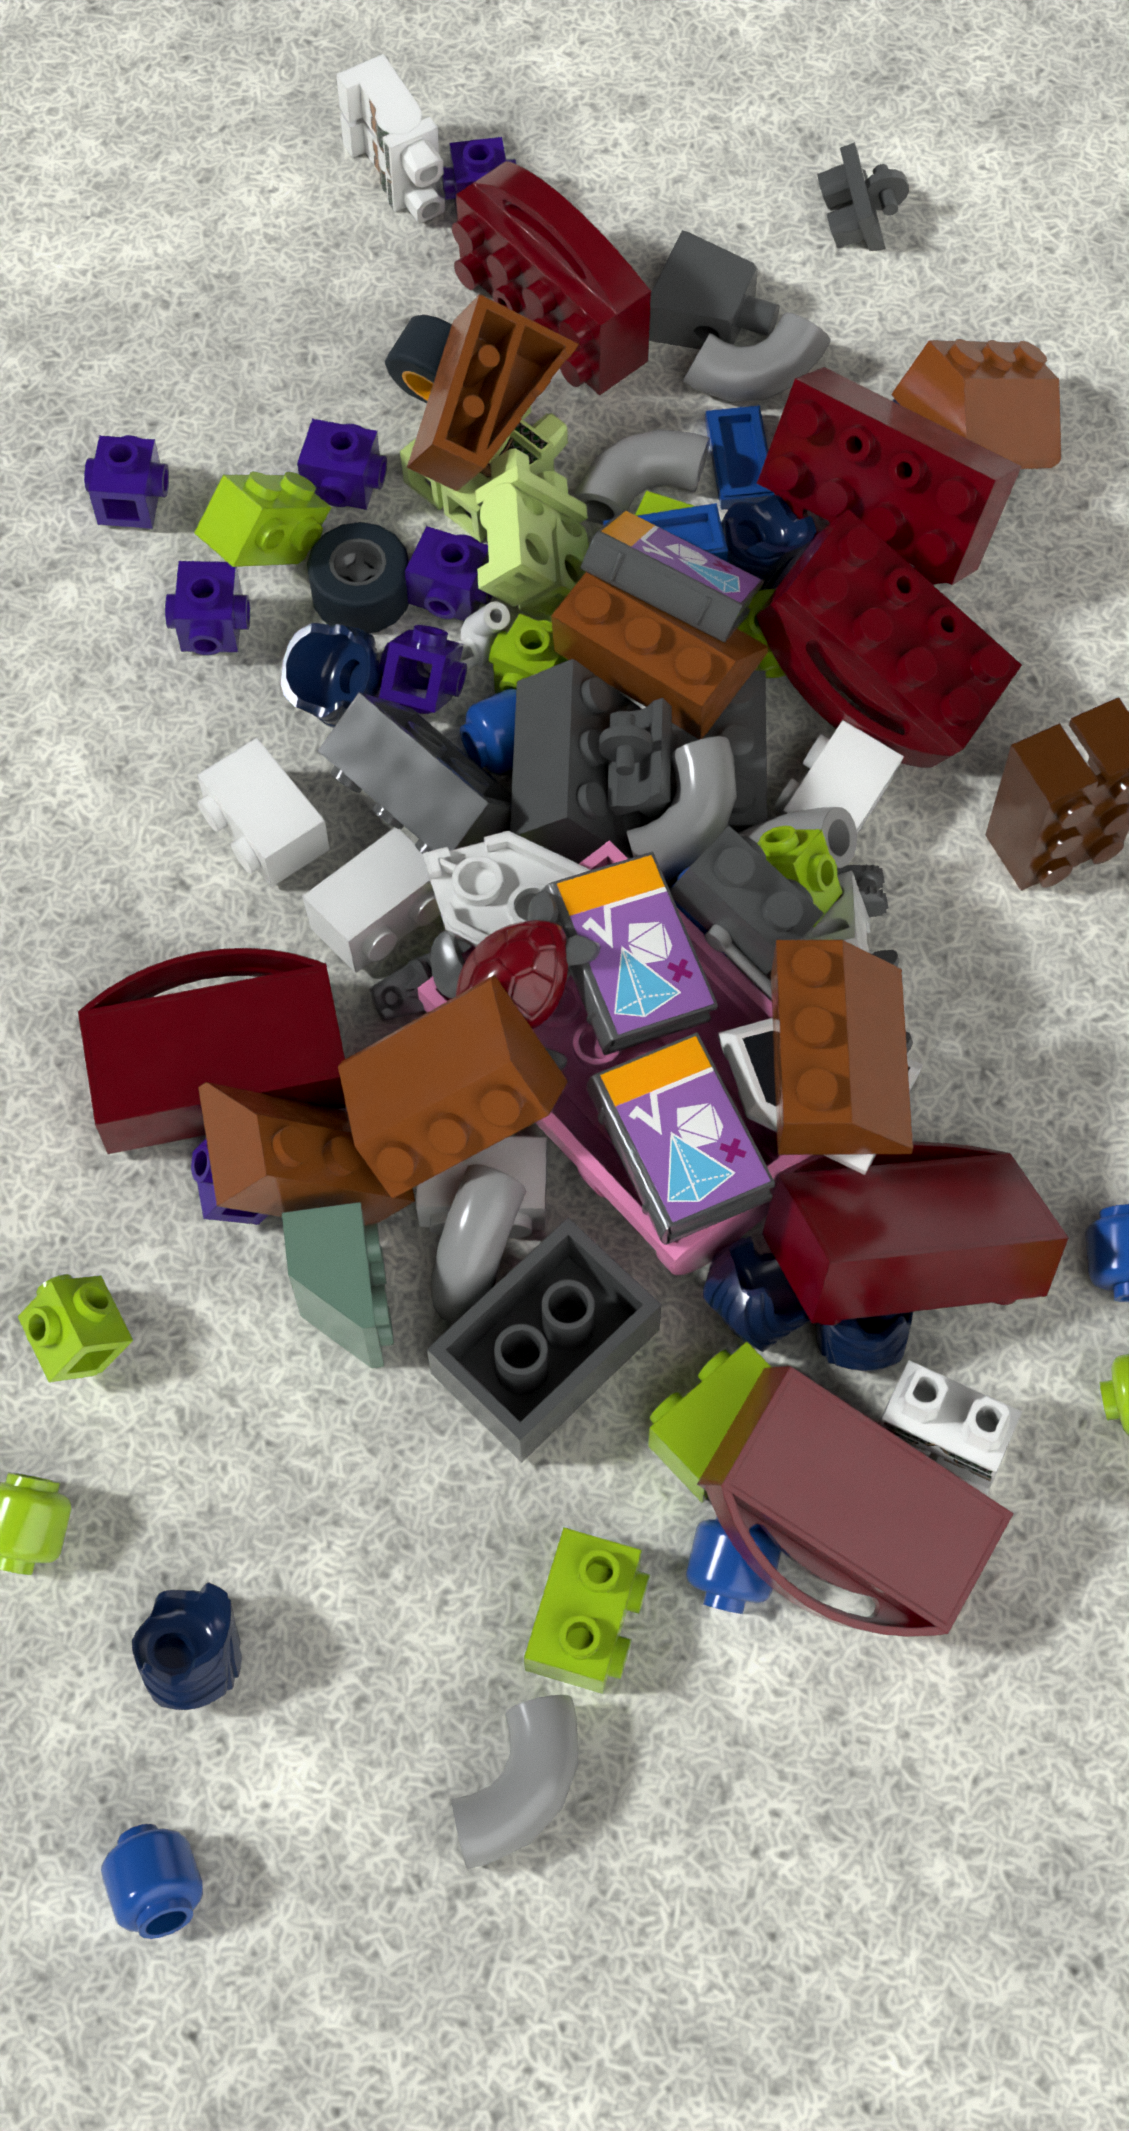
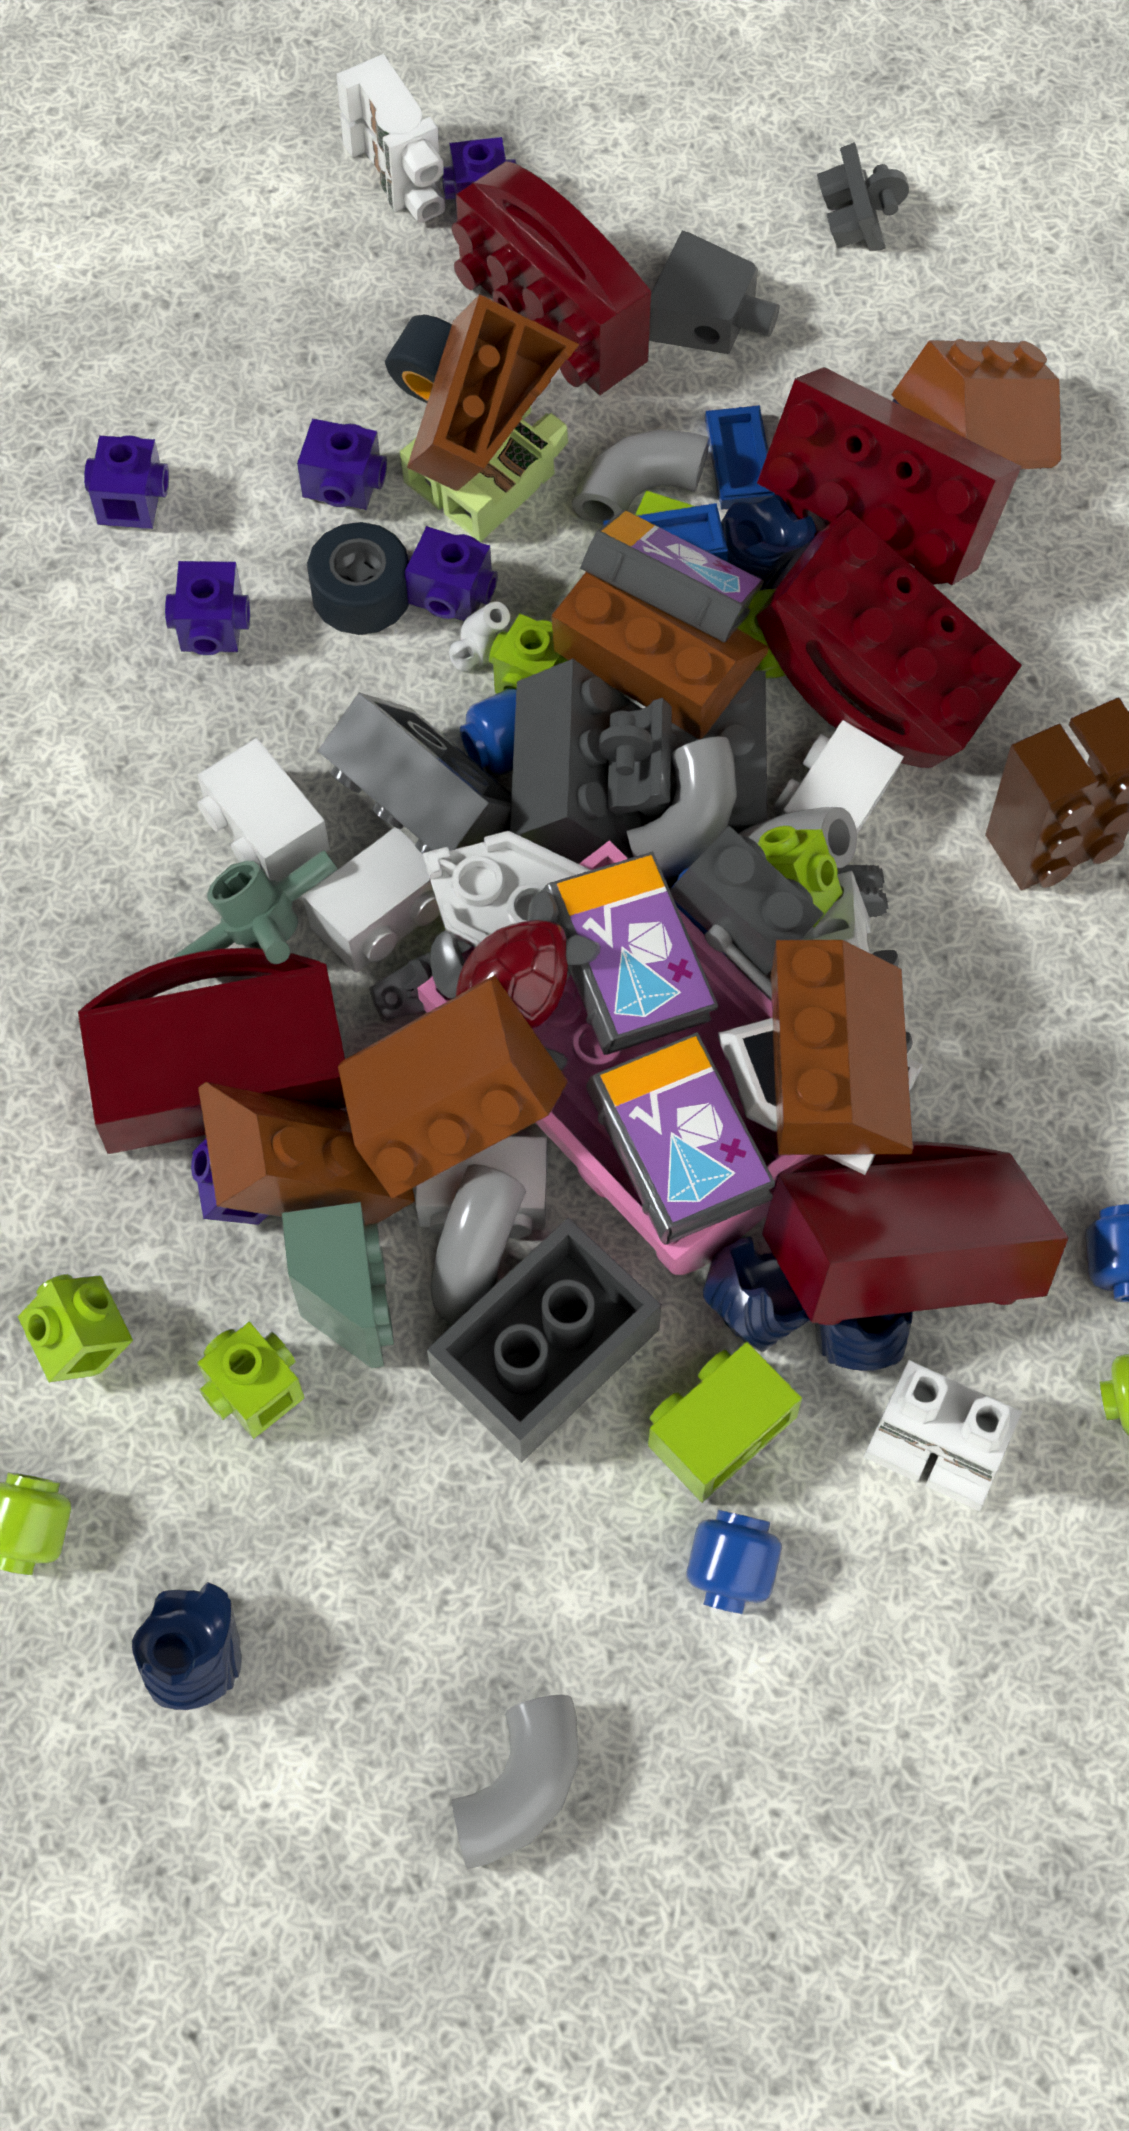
blue head [101,1824,203,1939] -> none
lime brick [194,471,332,567] -> none
dark blue hair [281,623,382,728] -> none
dark purple brick [379,625,467,714] -> none
yellowish green hips [475,448,589,622] -> none
lime brick [524,1527,650,1694] -> none
light grey cylinder [682,313,831,402] -> none
dark red piece [697,1366,1014,1637] -> none
none -> sand green bar [174,850,338,964]
none -> lime brick [197,1321,305,1440]

